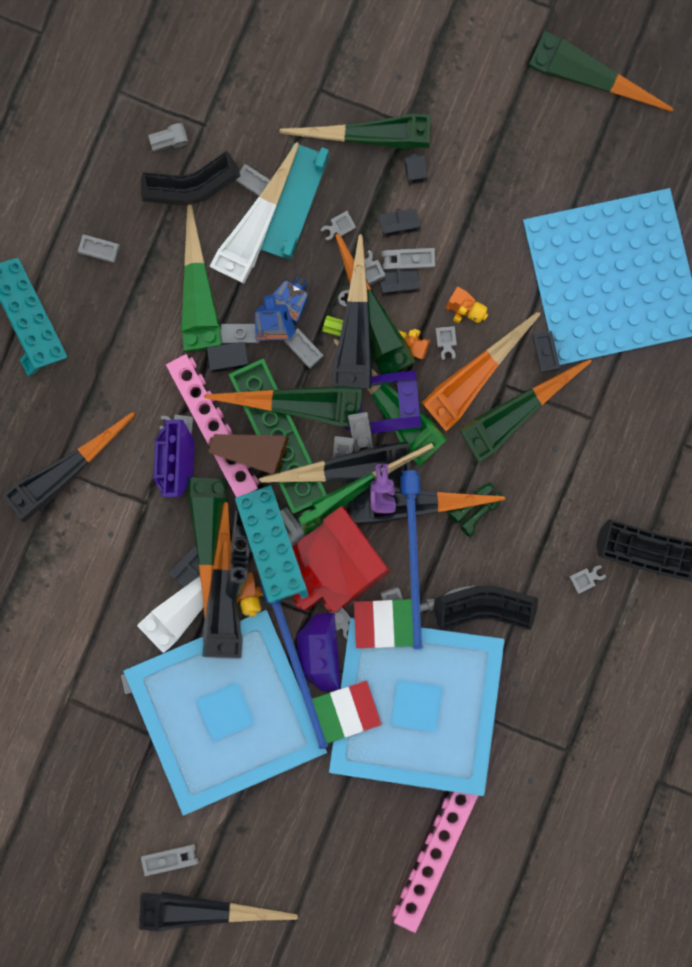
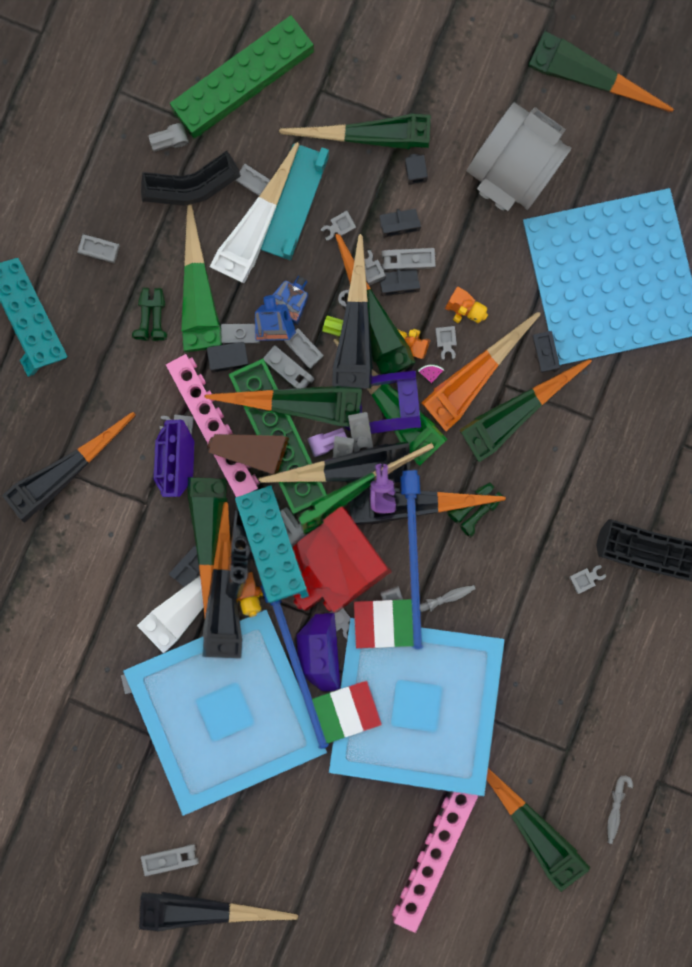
black piece [434,586,538,630] -> none
none -> dark green piece [132,288,167,341]
none -> green brick [170,15,314,139]
none -> light grey plate [264,345,315,389]
none -> lavender piece [307,428,347,457]
none -> dark pink tile [417,364,444,384]
none -> light grey cylinder [466,102,572,211]
none -> dark green plate [486,768,591,892]
none -> light grey piece [607,775,633,844]

